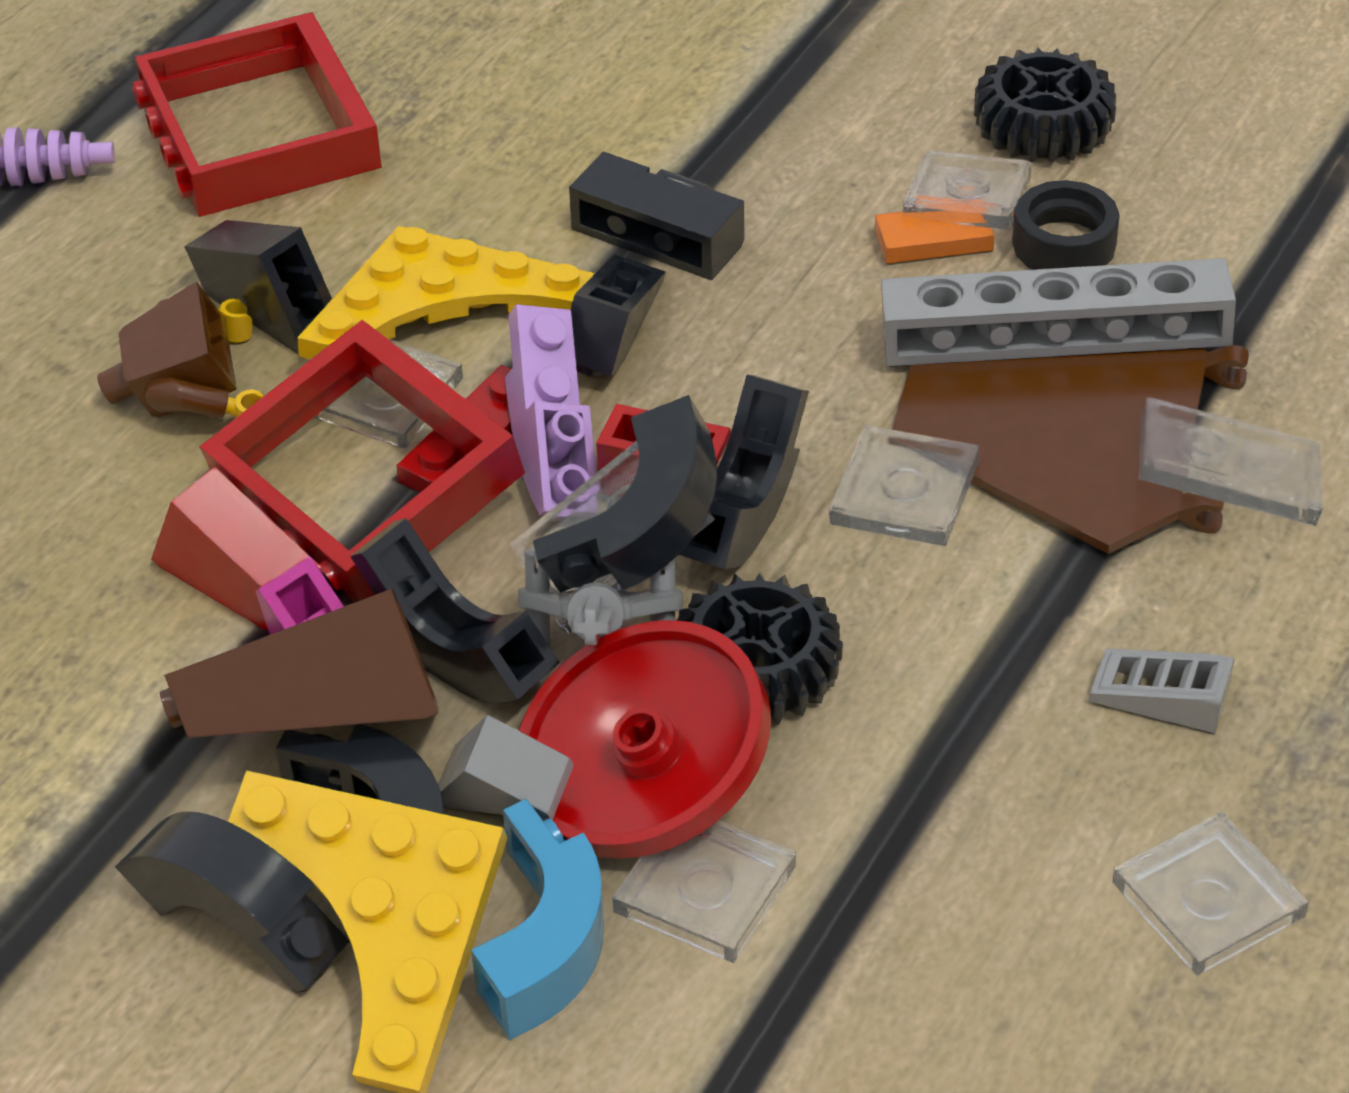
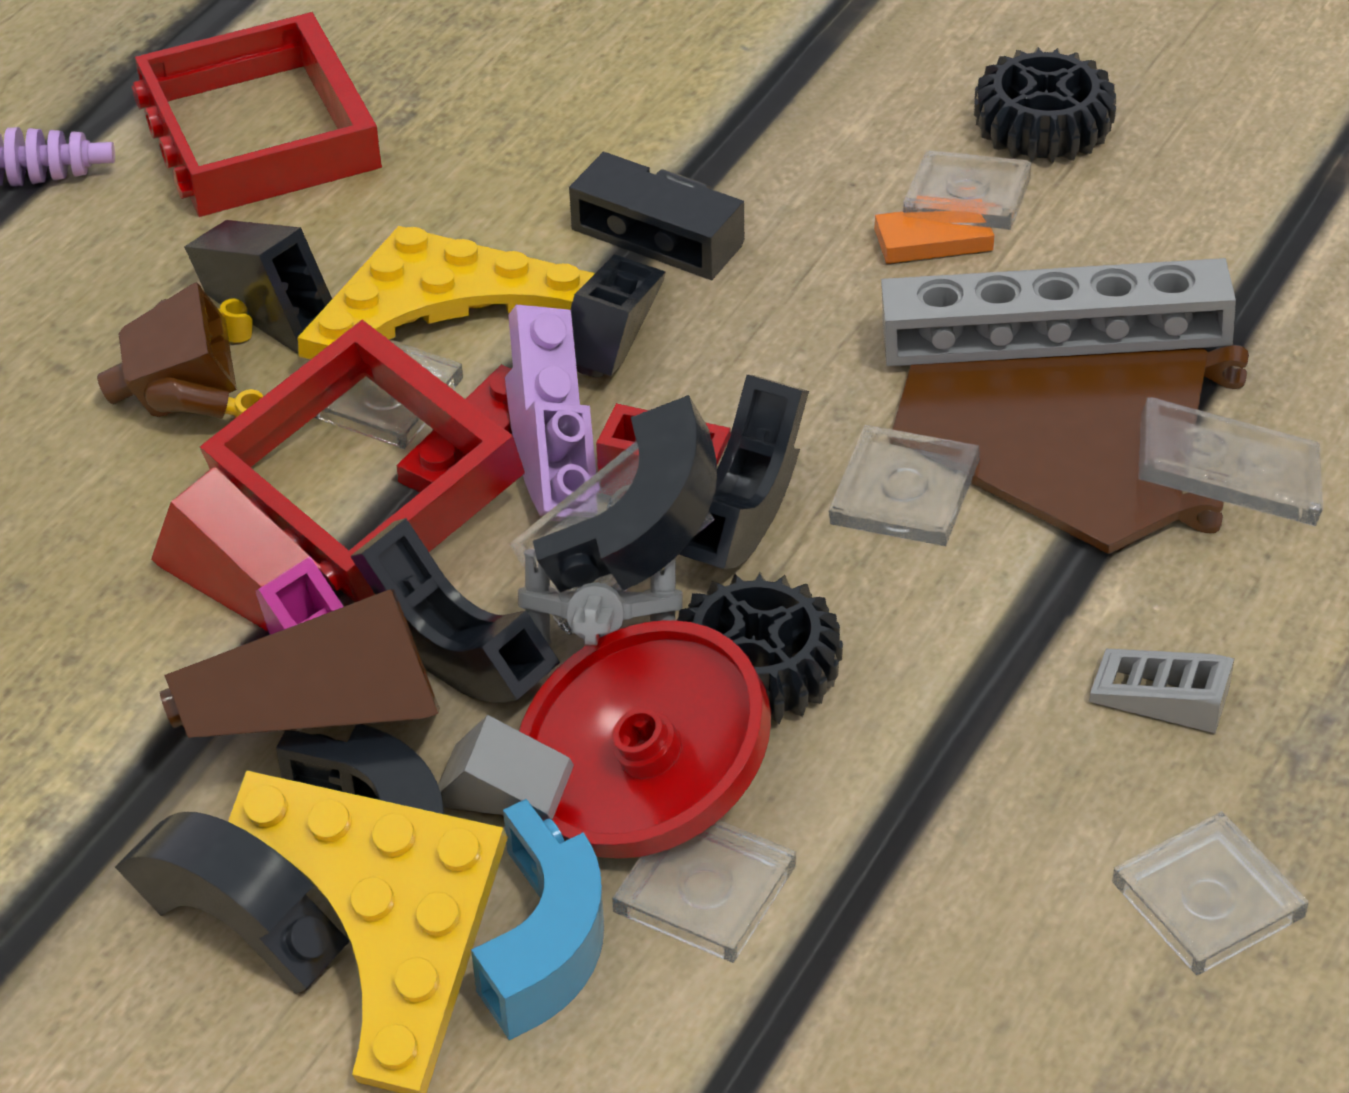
black tyre [1012,180,1120,270] -> none

